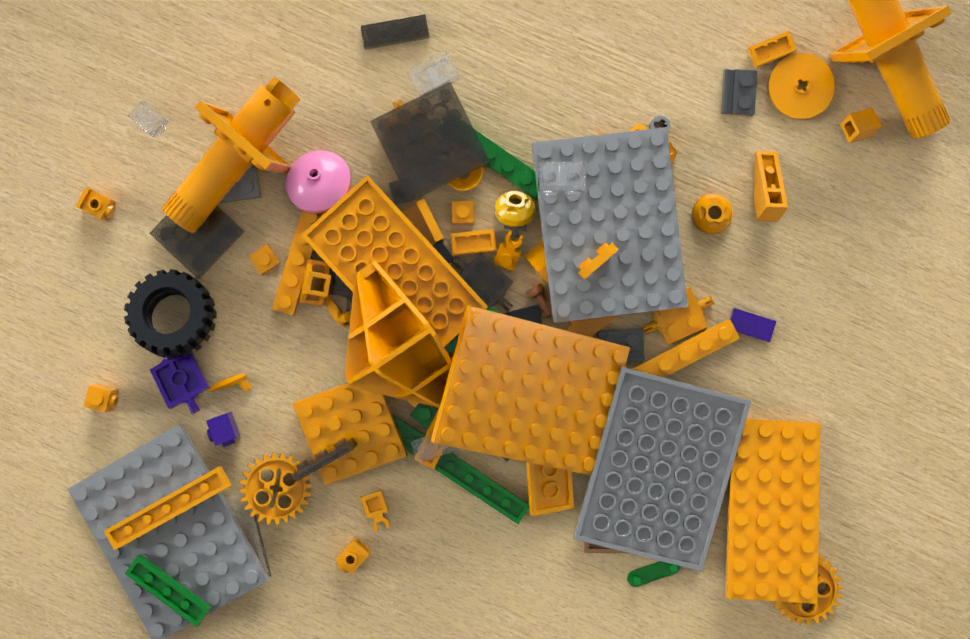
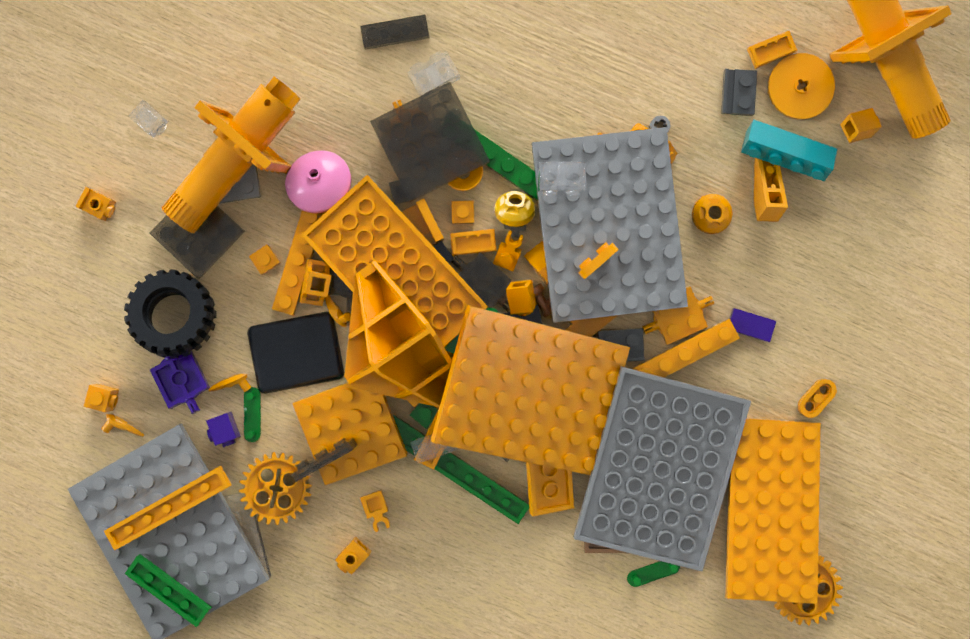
none -> light orange bar [101,414,144,437]
none -> green piece [244,387,261,442]
none -> black piece [247,312,344,394]
none -> light orange brick [506,280,537,316]
none -> teal brick [741,119,837,181]
none -> light orange plate [798,379,837,418]

